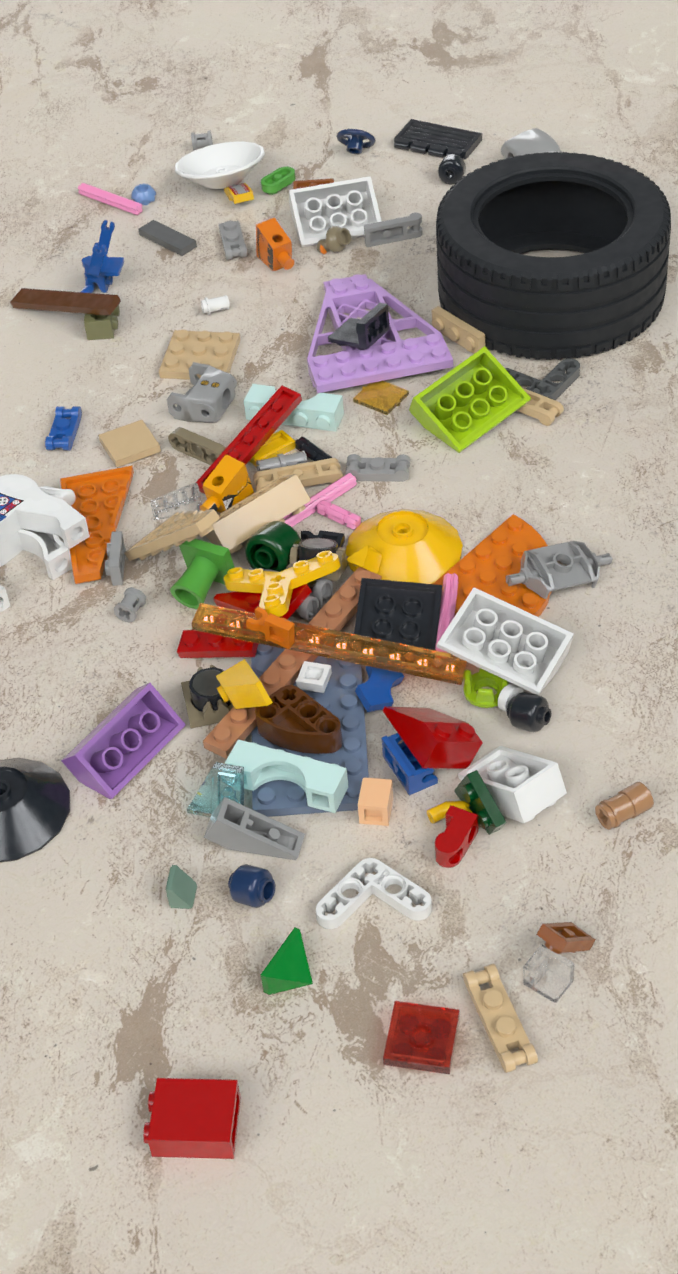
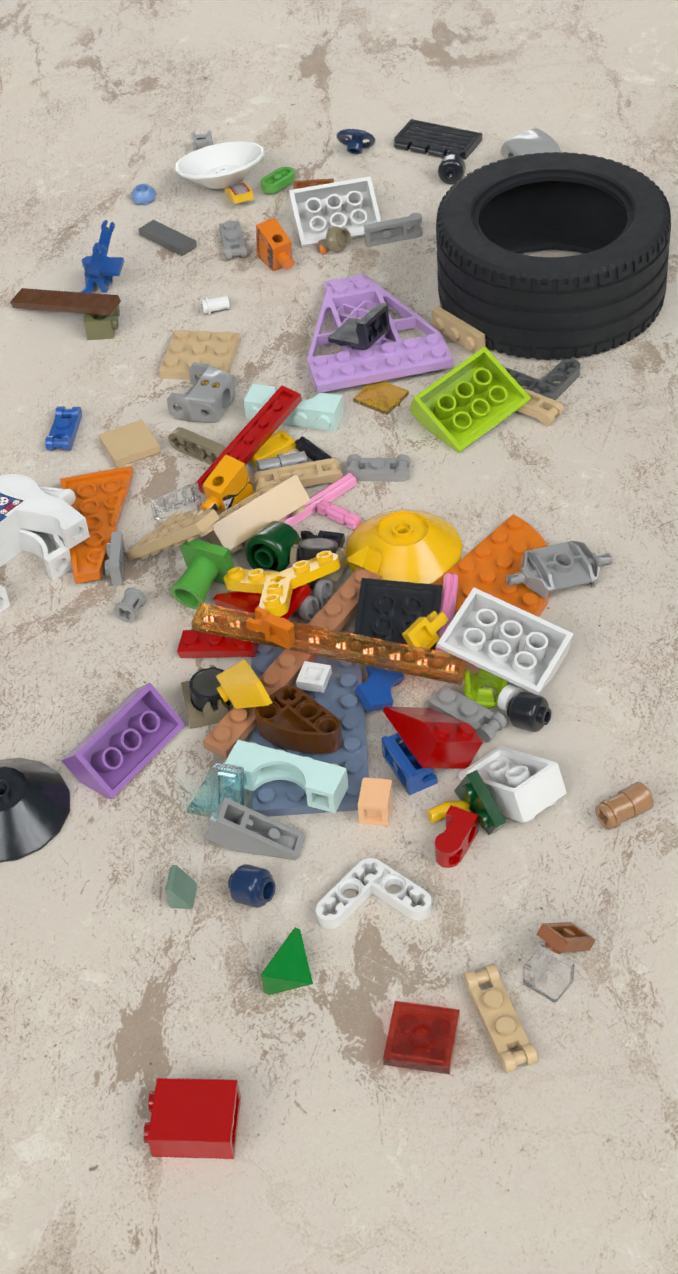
bright pink axle [78,183,143,215] -> none
none -> yellow plate [401,611,449,656]
none -> light grey plate [428,685,508,743]

